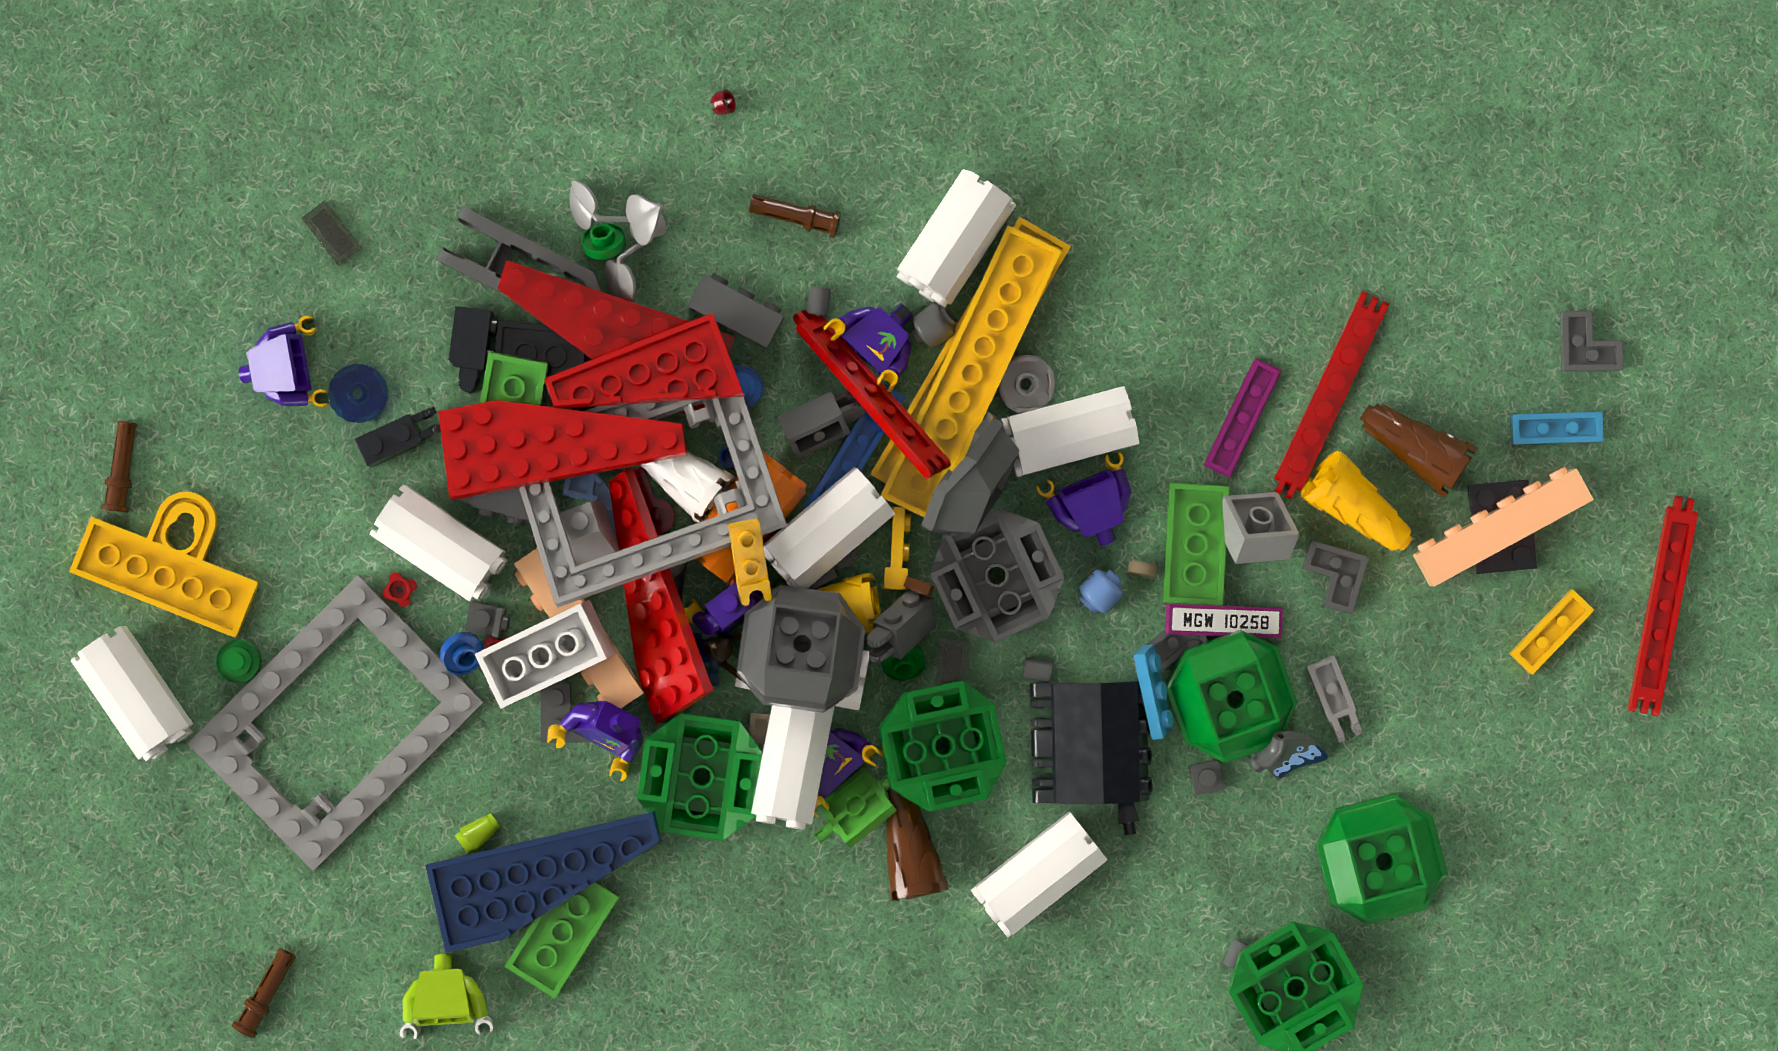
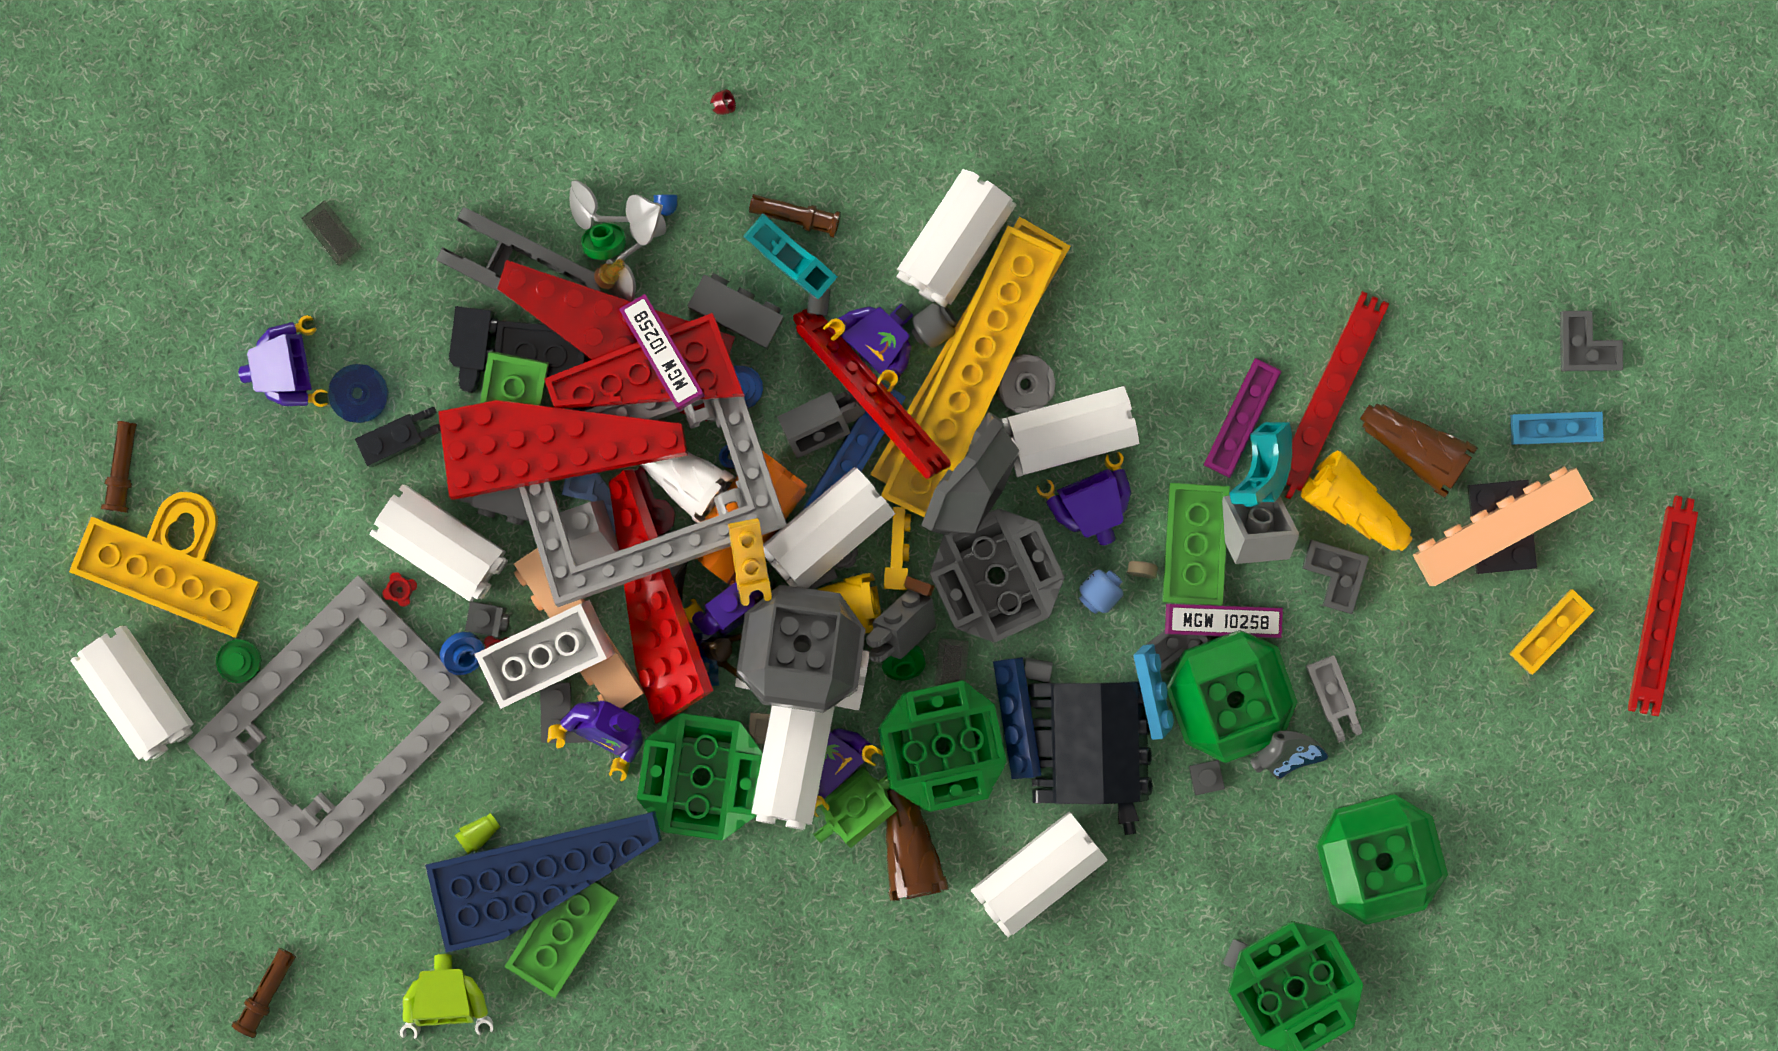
none -> clear yellow piece [594,259,625,289]
none -> tile [619,294,705,411]
none -> blue hinge [653,195,677,216]
none -> teal arch [743,214,838,299]
none -> dark blue plate [993,657,1042,779]
none -> teal arch [1229,422,1292,507]

